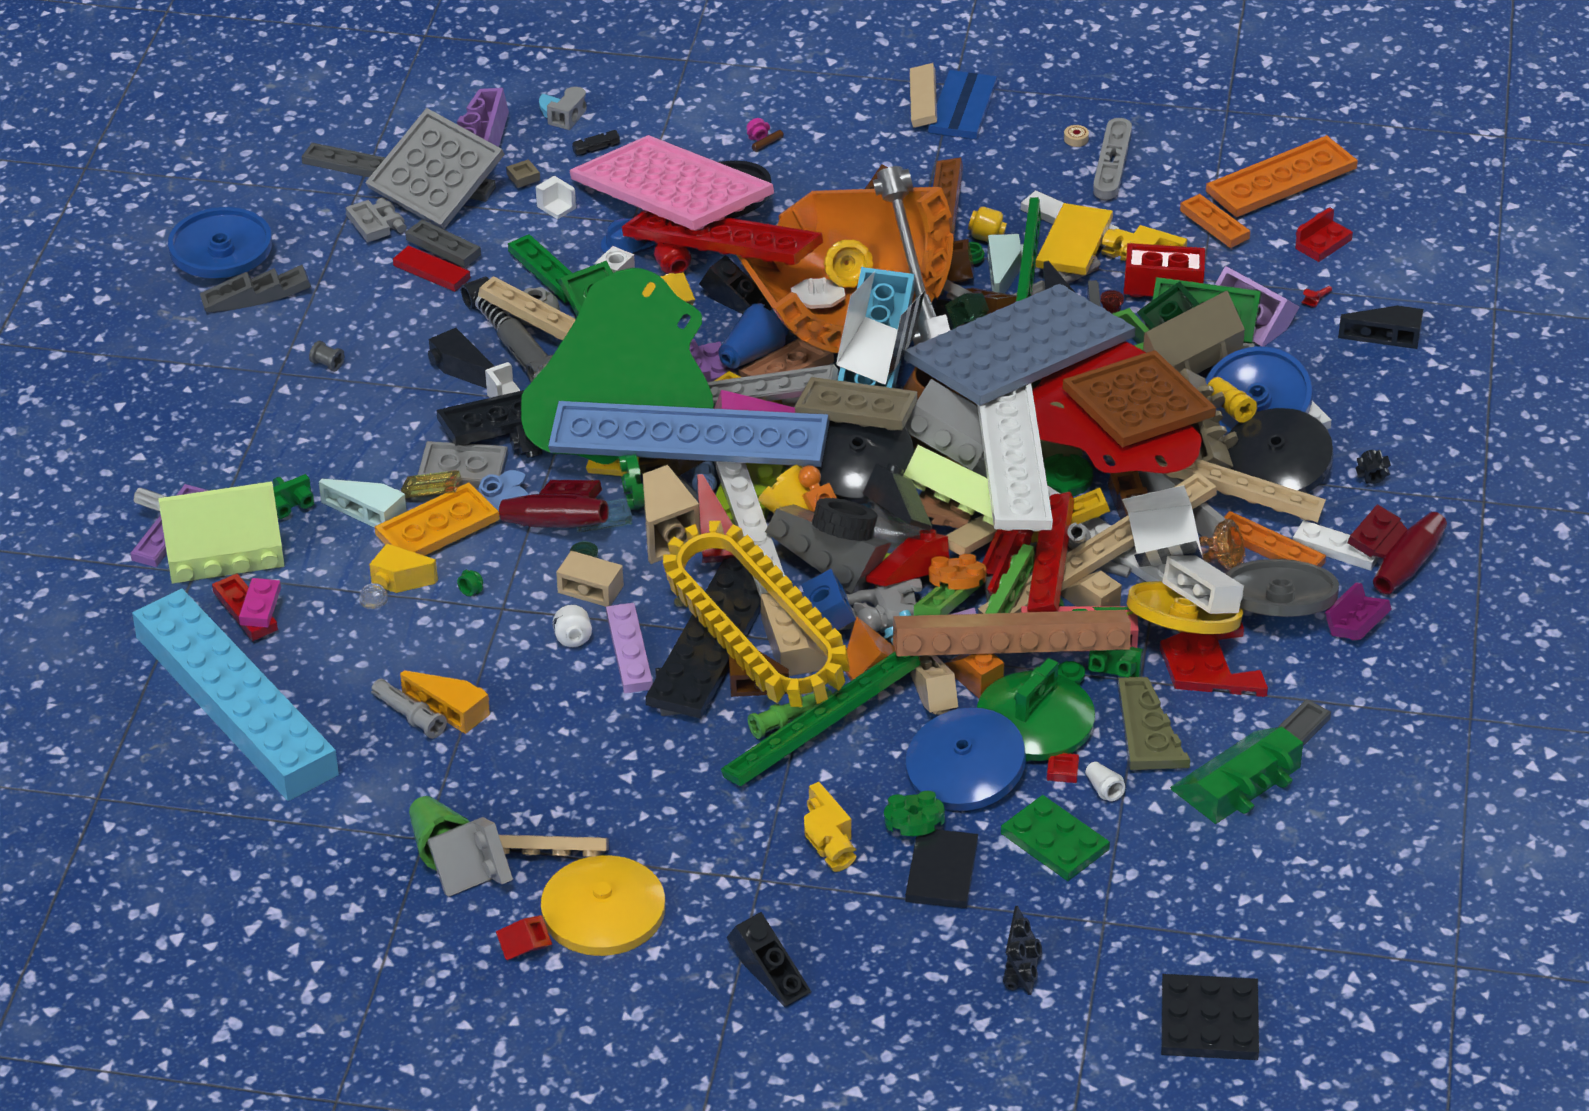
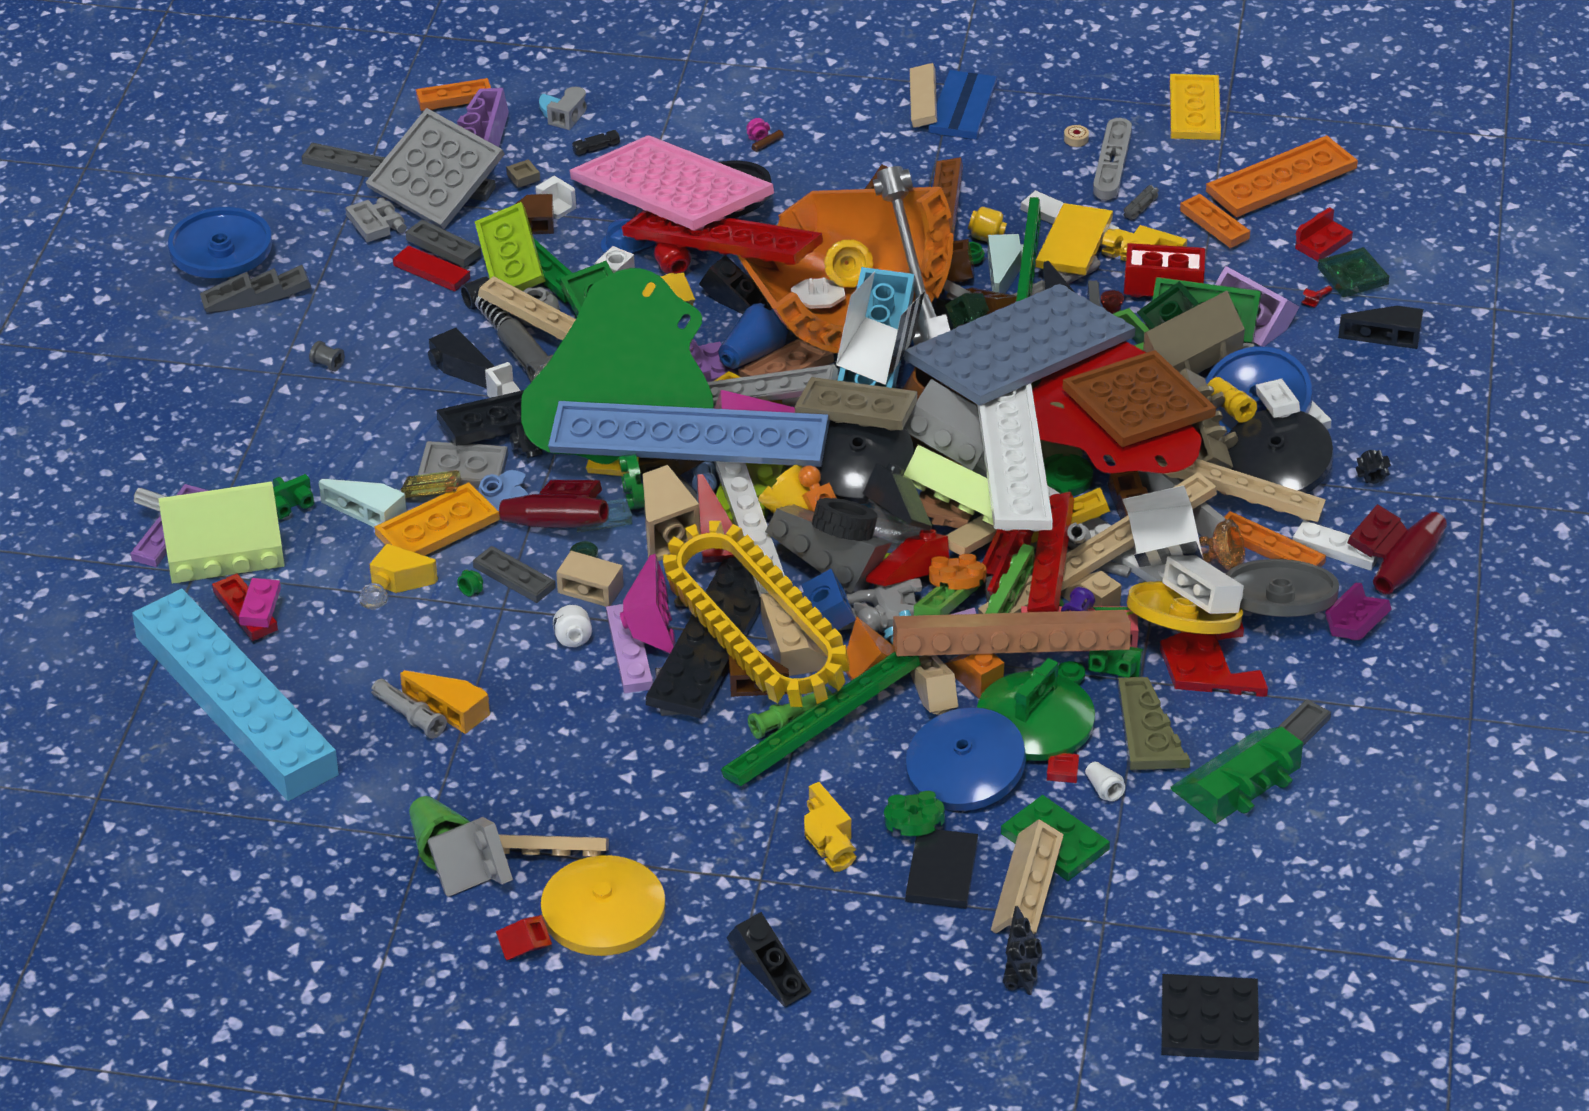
none -> orange plate [416,78,491,111]
none -> dark grey tile [473,546,556,603]
none -> lime plate [474,202,545,291]
none -> reddish brown slope [514,194,554,234]
none -> dark pink wedge [620,554,675,653]
none -> tan panel [991,819,1064,934]
none -> dark purple bush [1061,587,1096,611]
none -> dark grey axle [1123,185,1159,220]
none -> yellow tile [1170,74,1221,140]
none -> white plate [1256,379,1300,418]
none -> clear green plate [1318,247,1390,297]

